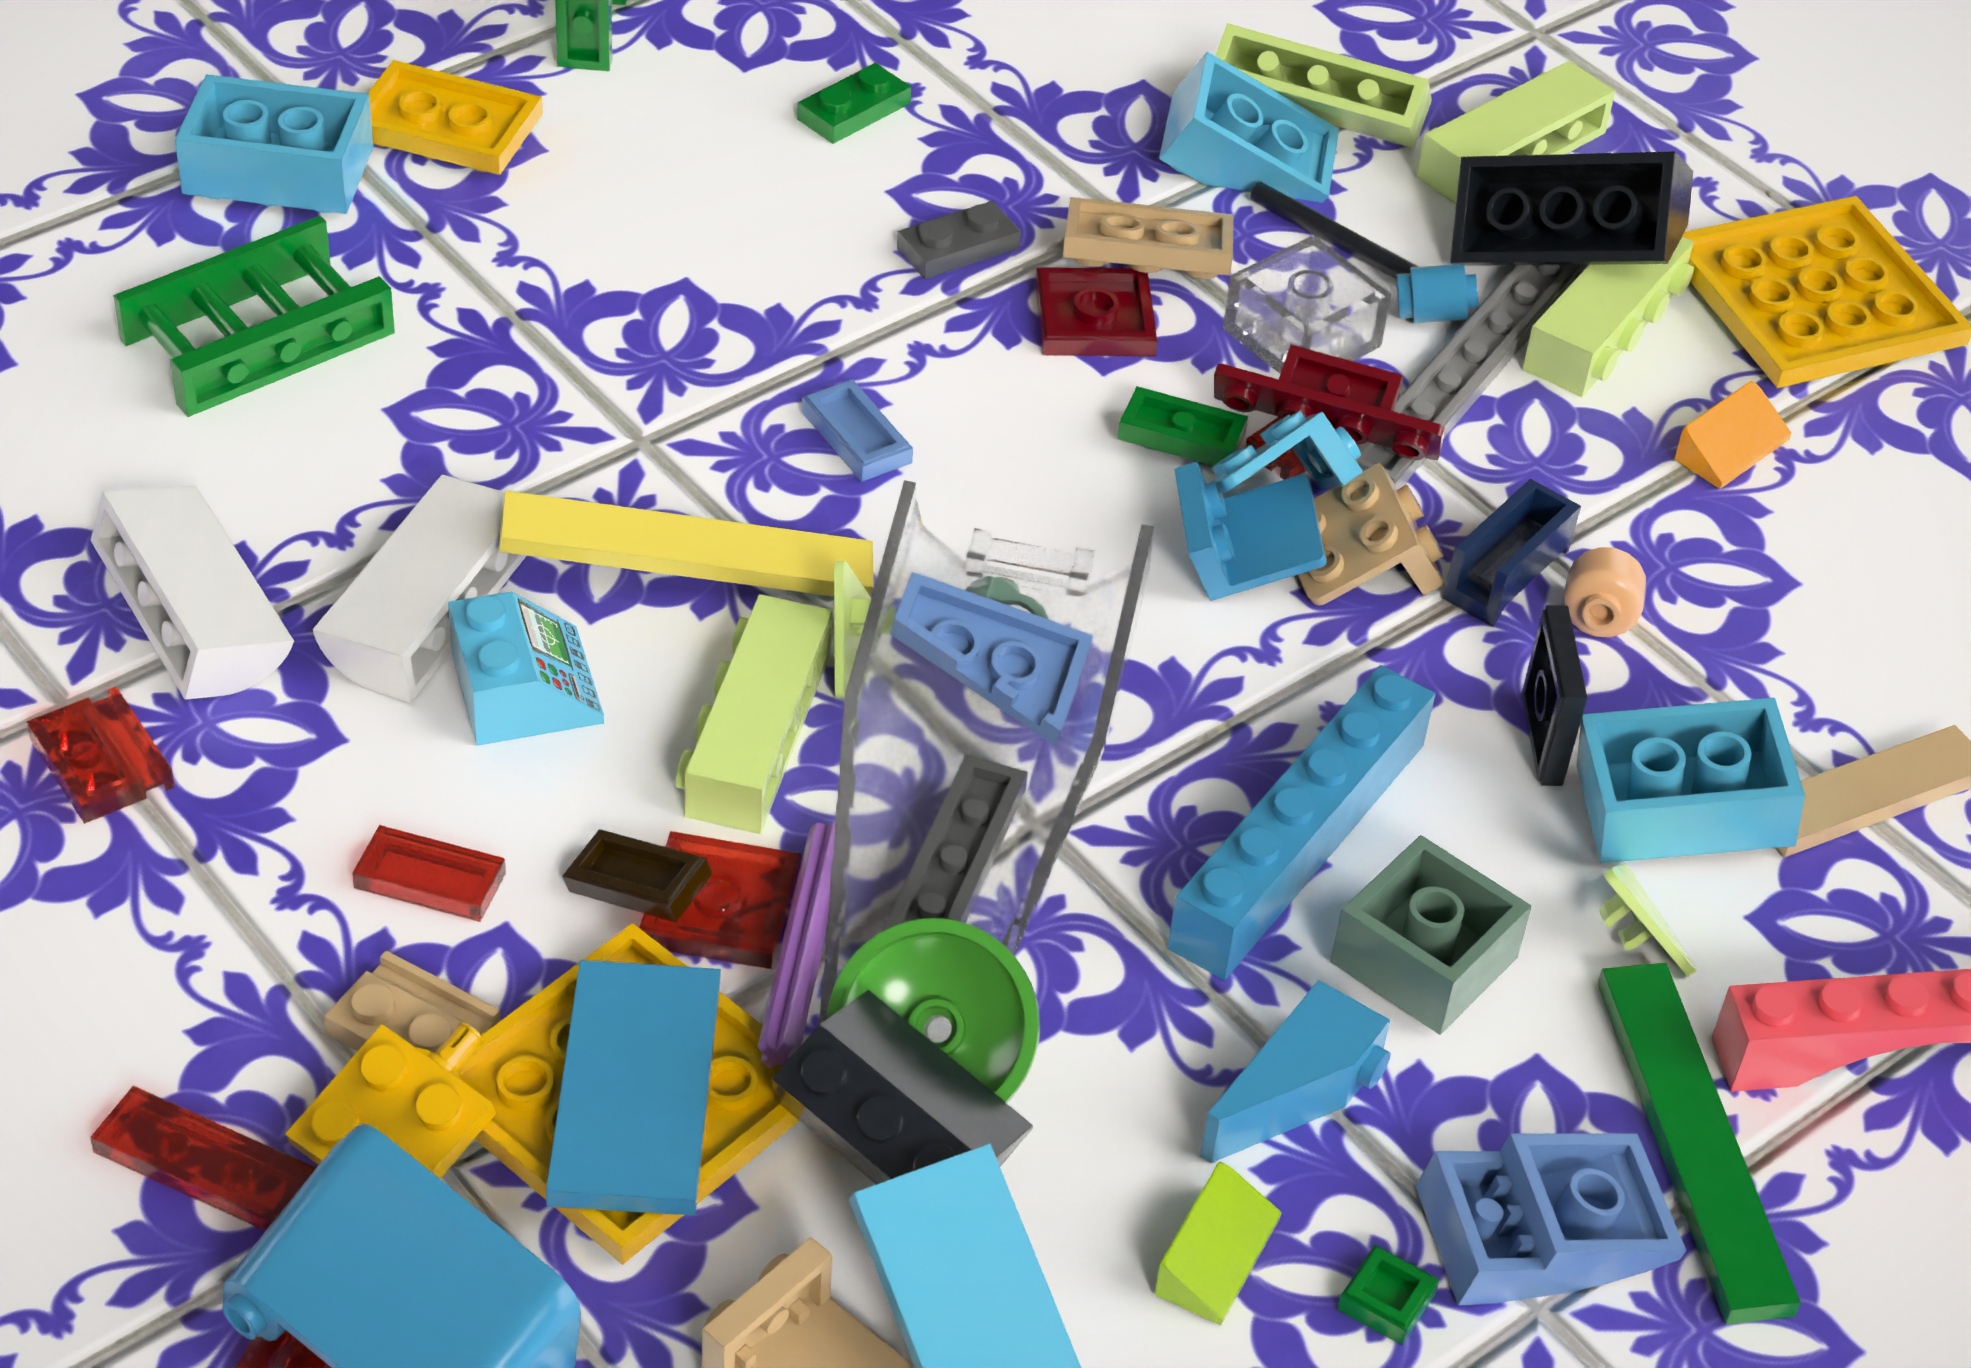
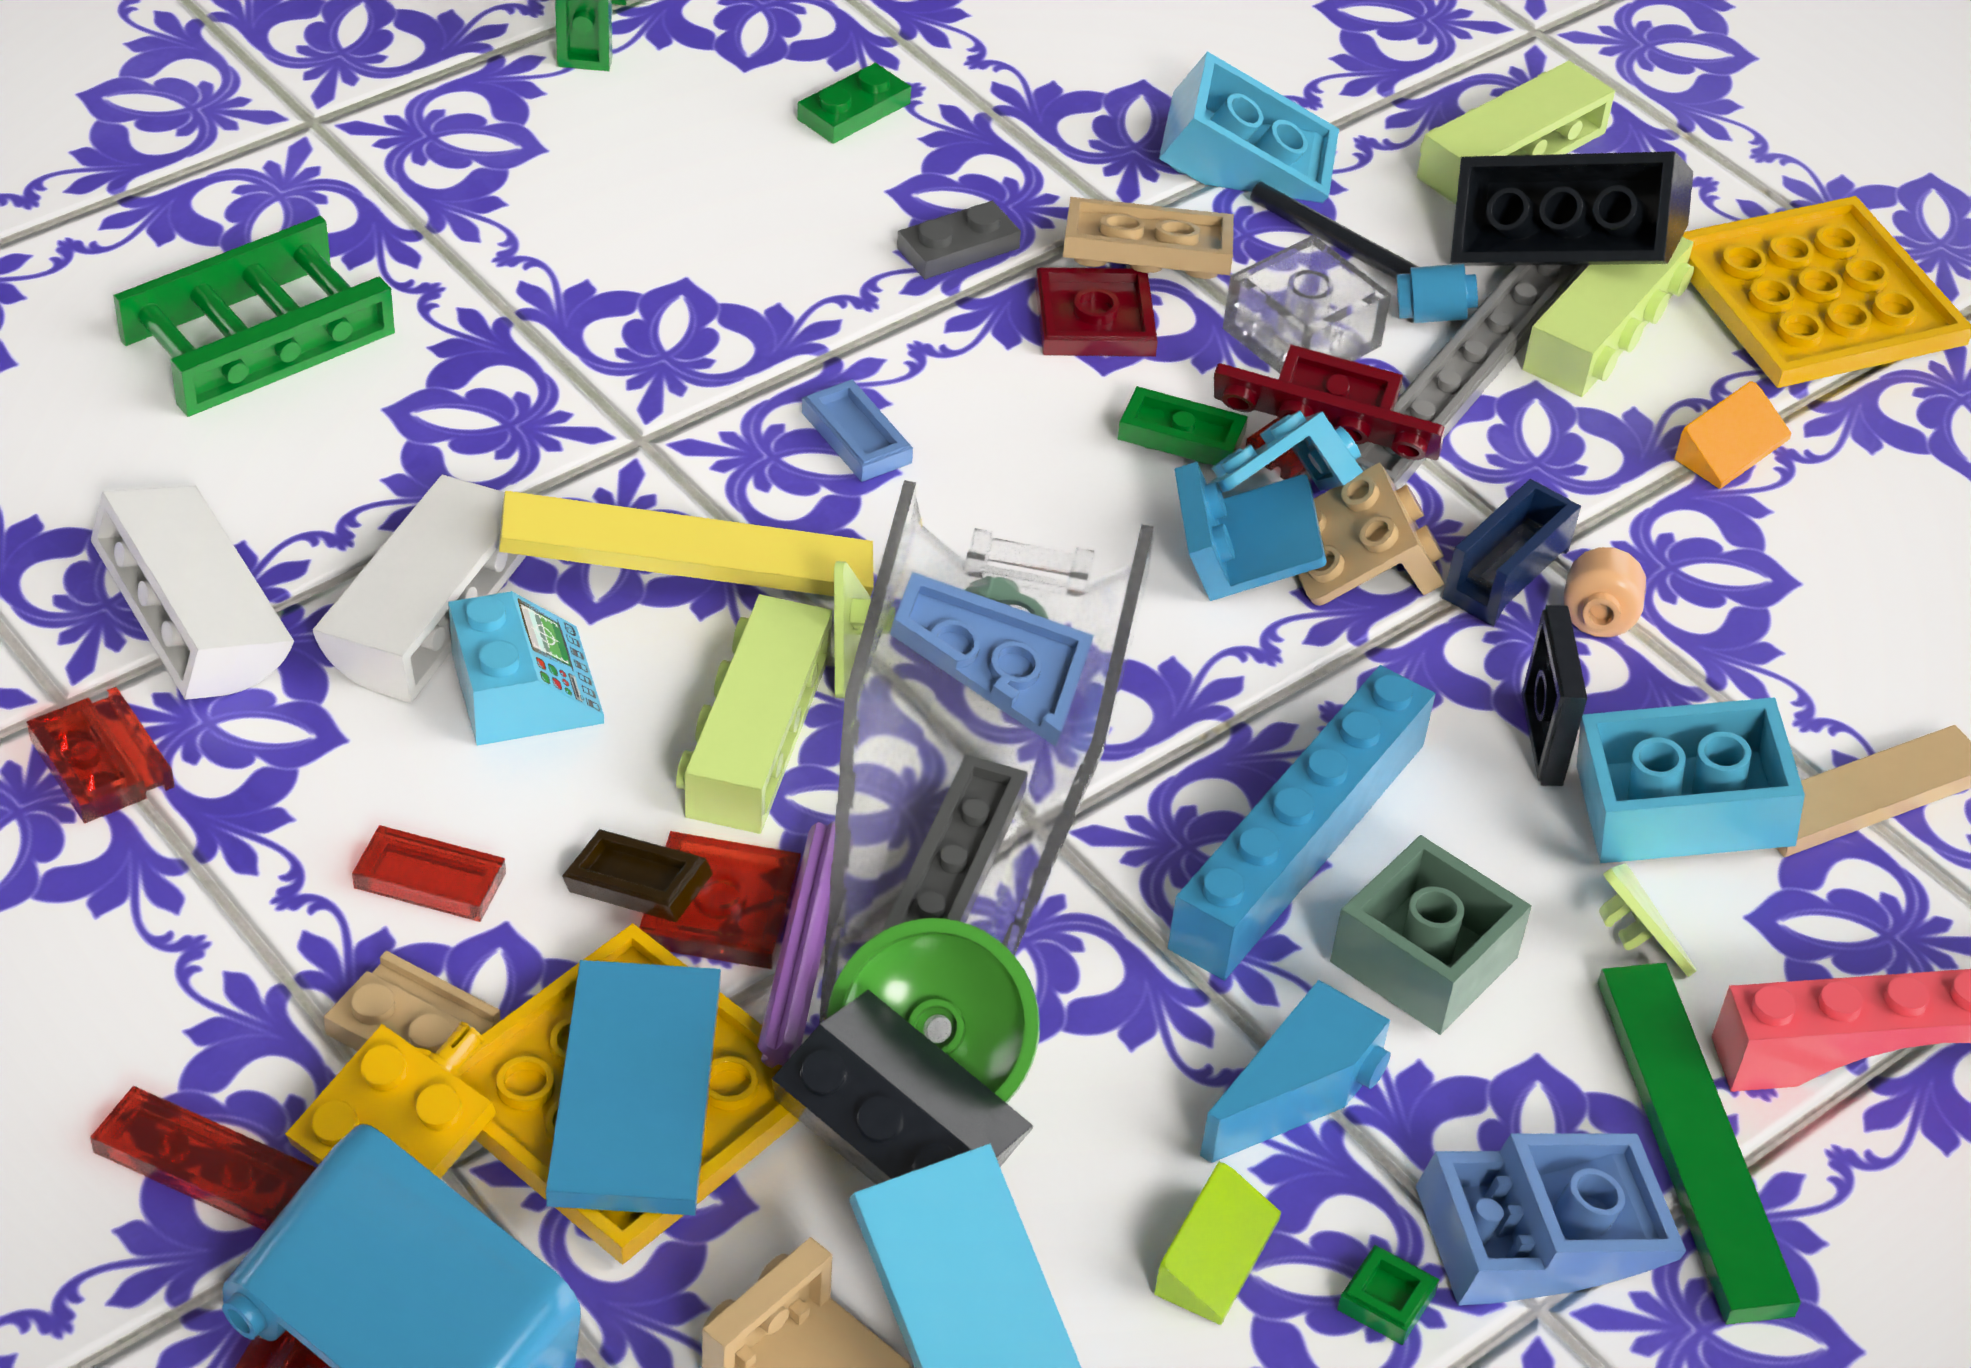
medium azure brick [175,74,374,214] -> none
yellow plate [367,60,543,175] -> none
yellowish green brick [1215,23,1432,149] -> none

